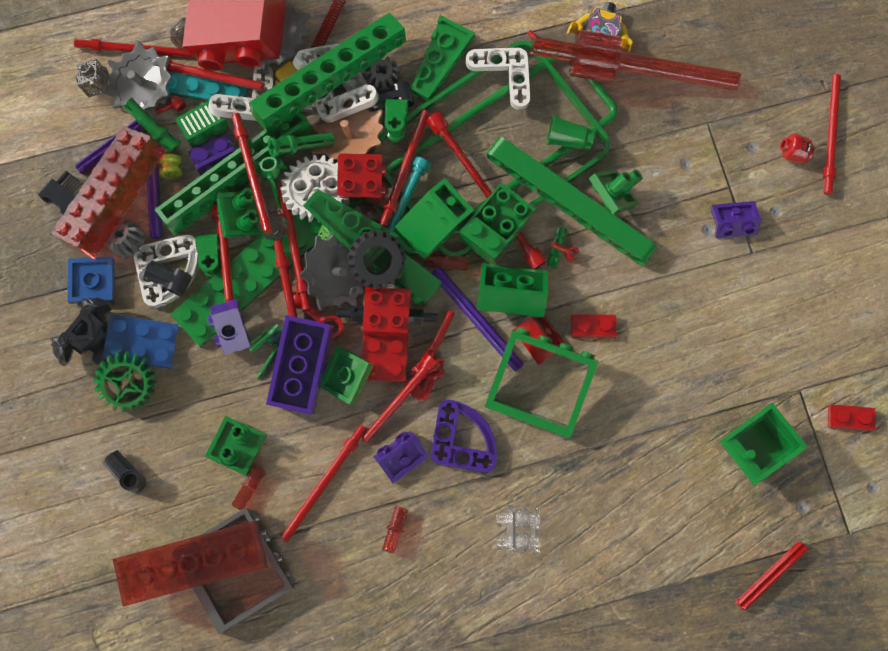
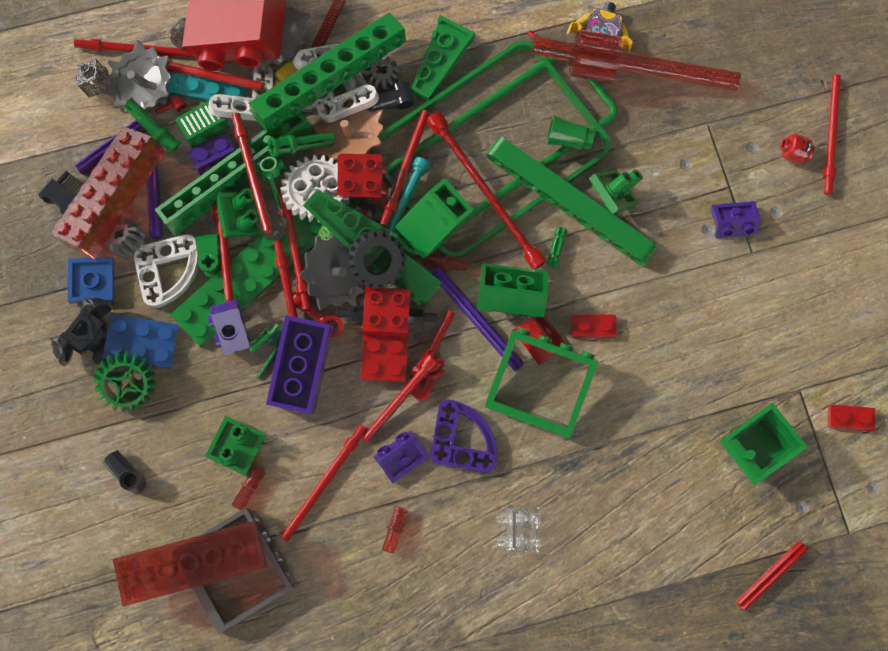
black piece [143,260,192,297] -> none
lime wheel [159,154,182,178] -> none
green plate [320,346,374,406] -> none
green piece [385,99,408,142] -> none
green slope [459,182,536,265] -> none
white beam [466,48,530,110] -> none
red hand [552,242,579,262] -> none

